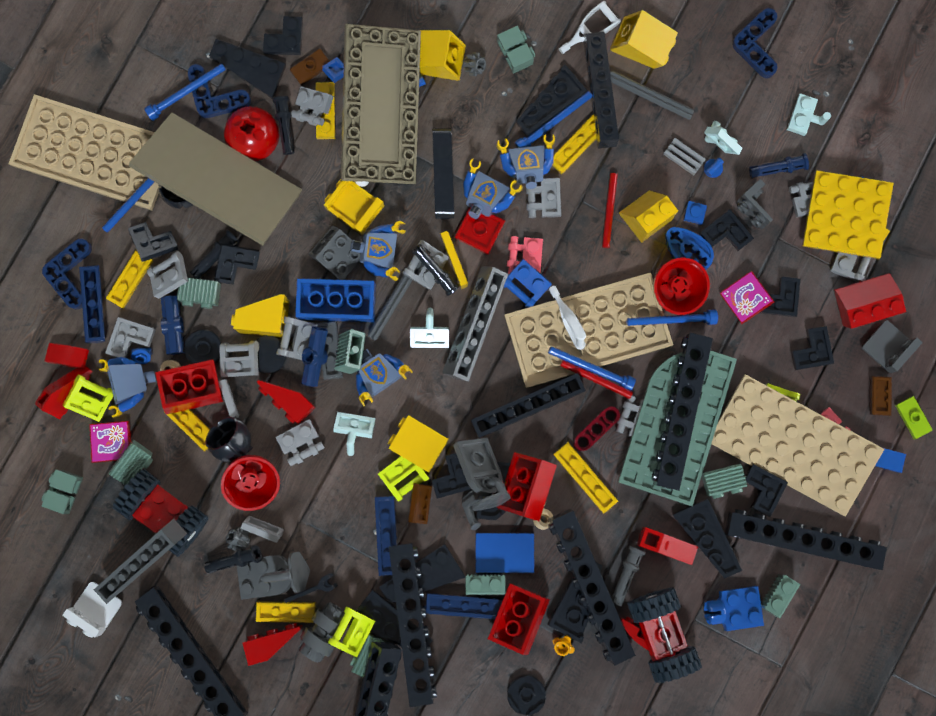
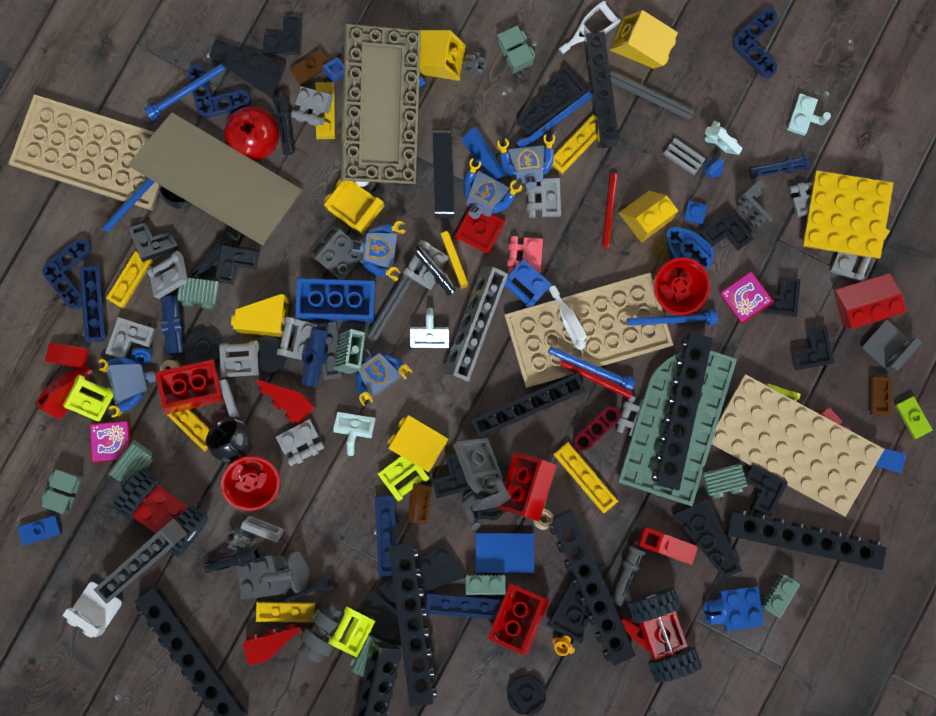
none -> blue plate [18,515,62,546]
none -> blue tile [461,127,506,181]

